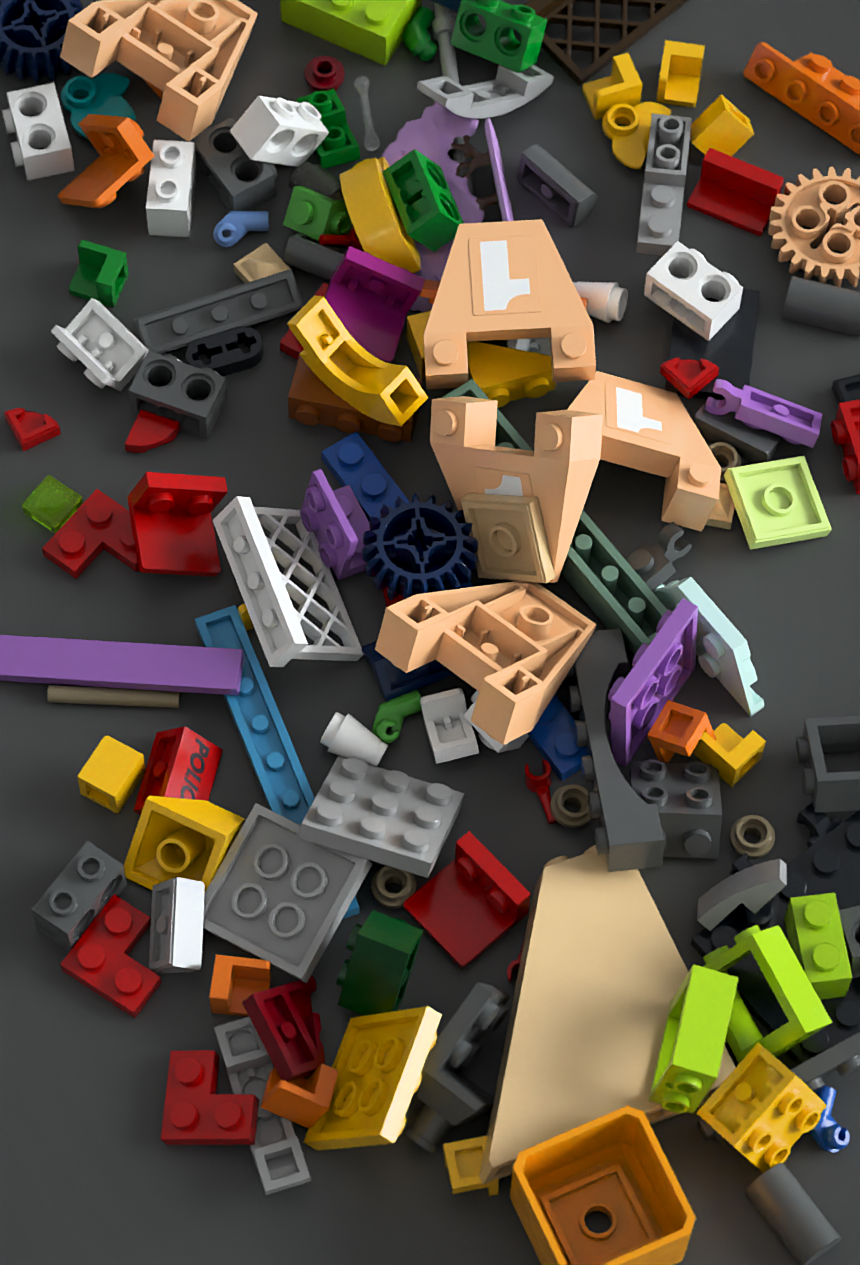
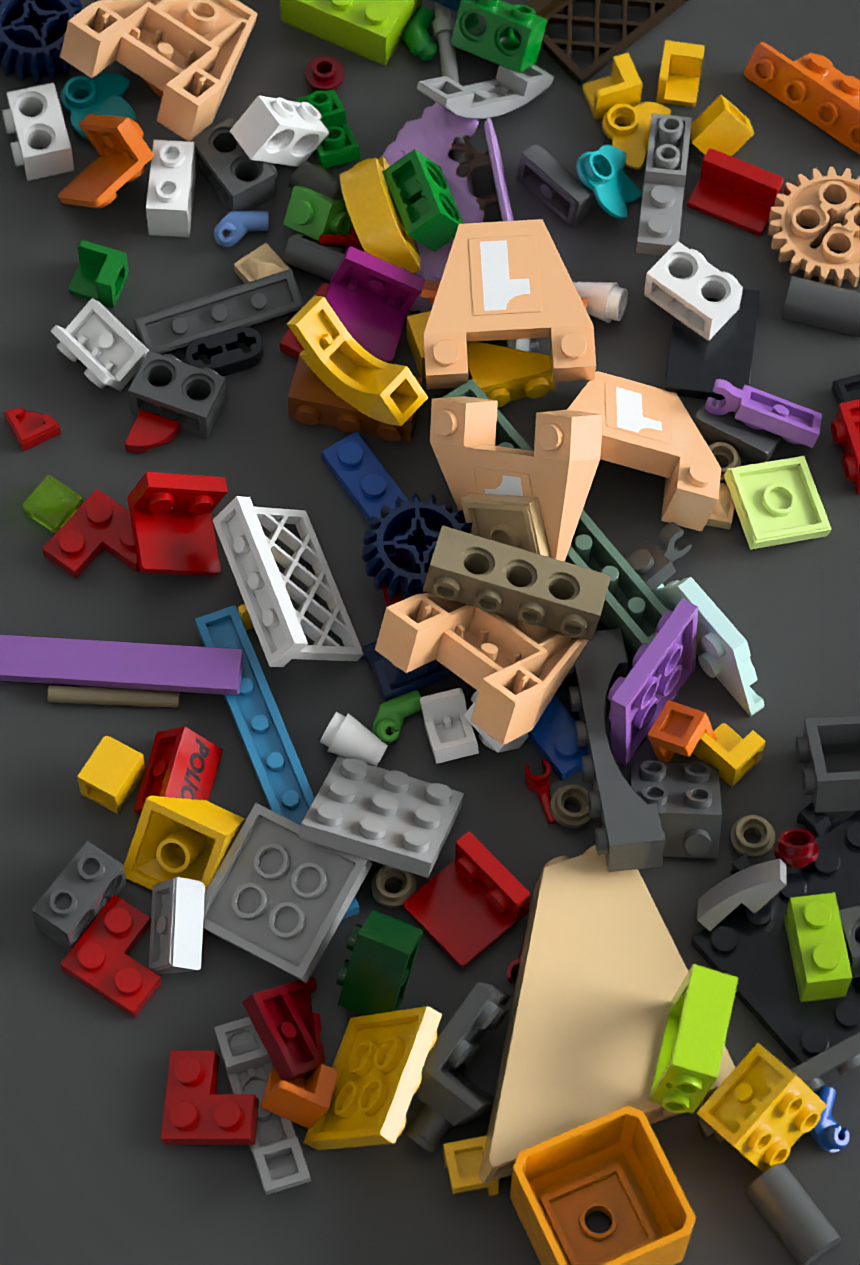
orange panel [209,954,272,1017] -> none
medium lavender bracket [300,469,370,580] -> none
clear hinge [354,76,380,151] -> none
red tile [659,358,719,400] -> none
lime window [703,925,832,1063] -> none
none -> dark tan brick [423,525,611,641]
none -> teal plate [576,145,642,219]
none -> dark red plate [774,829,819,868]

